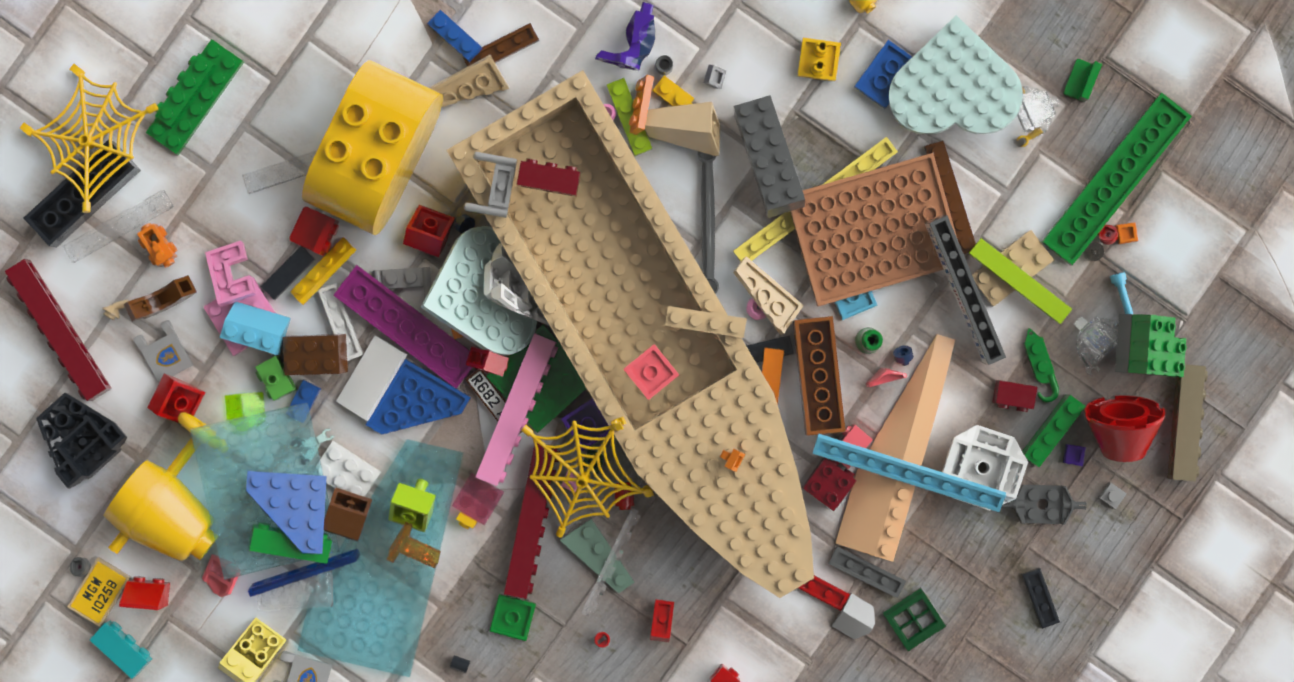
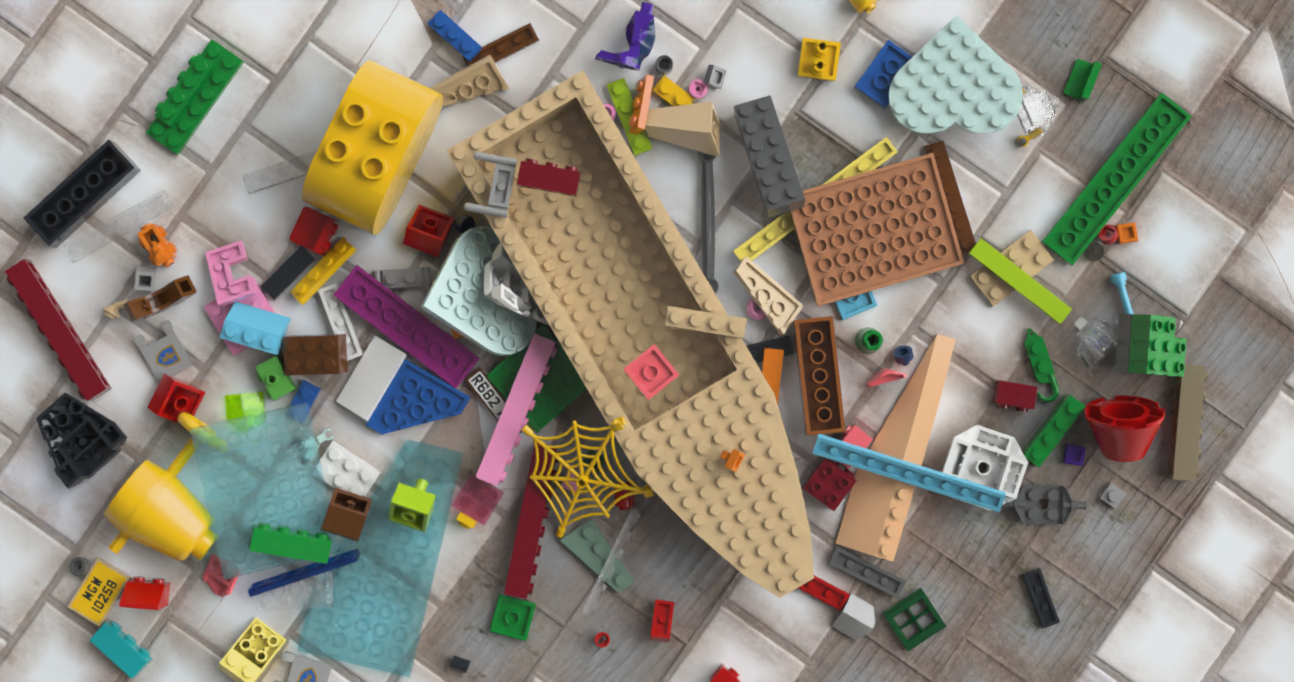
yellow animal [20,64,158,213] -> none
plate [245,471,327,555] -> none
clear orange bracket [386,522,441,568] -> none
red brick [465,347,509,377] -> none
brick [562,398,610,451] -> none
dark grey brick [925,215,1006,365] -> none
none -> light grey brick [134,266,156,291]
none -> bright pink tile [688,79,708,99]

